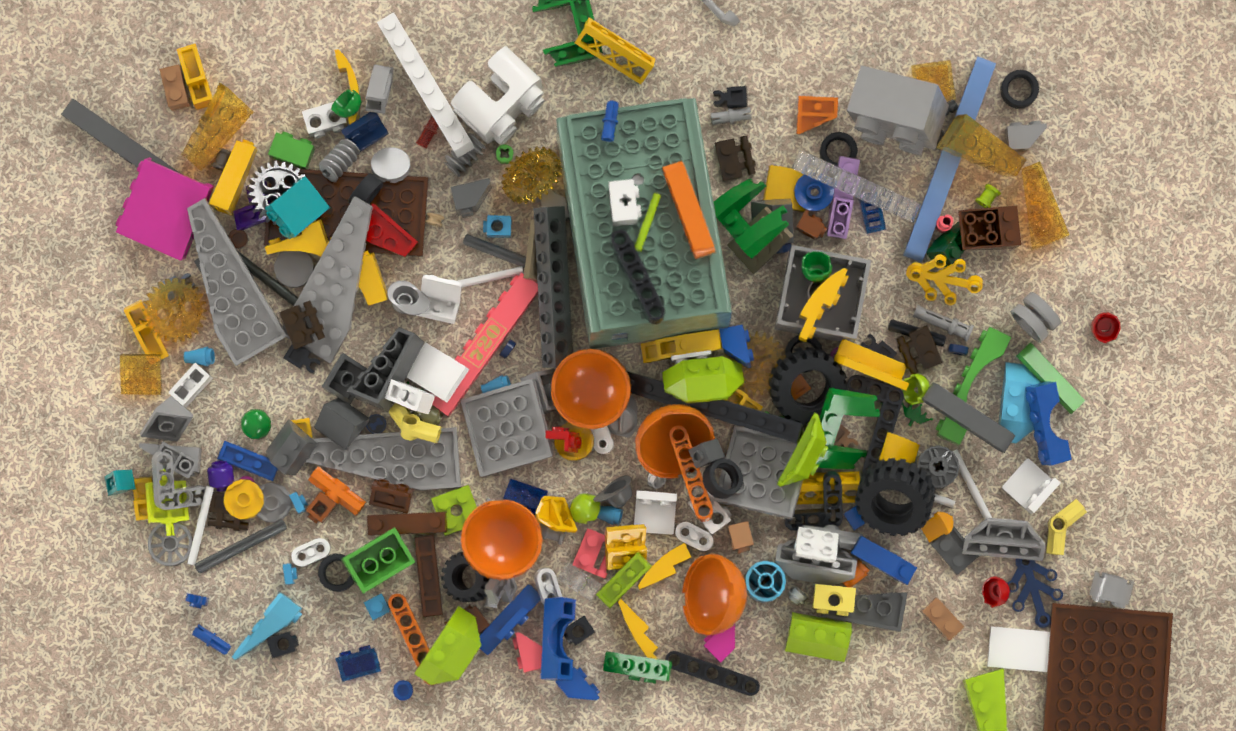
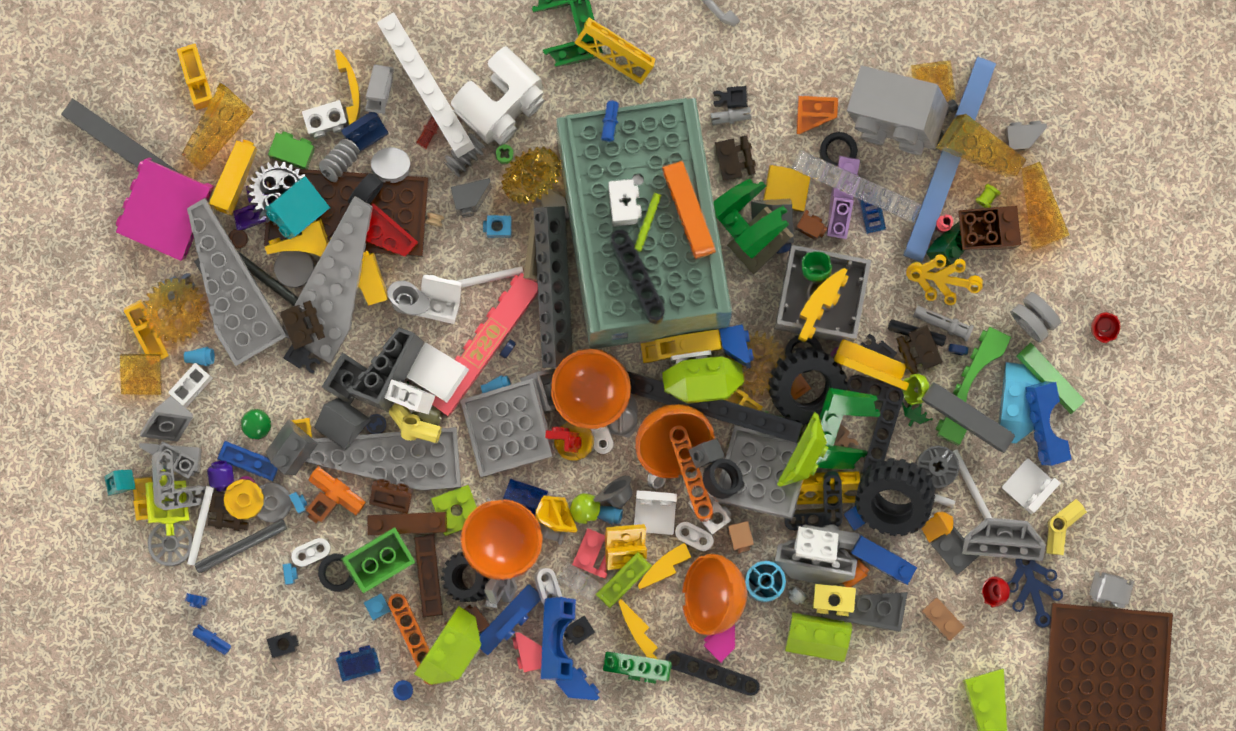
medium nougat brick [159,64,191,111] -> none
dark grey bush [210,147,231,171] -> none
medium azure wedge [232,593,303,660] -> none
green hair [331,90,362,118] -> none
dark grey axle [463,234,526,268] -> none
blue dish [794,172,834,211] -> none
yellow slope [879,432,920,463] -> none
white tile [987,626,1050,672] -> none
black tyre [1000,70,1039,109] -> none

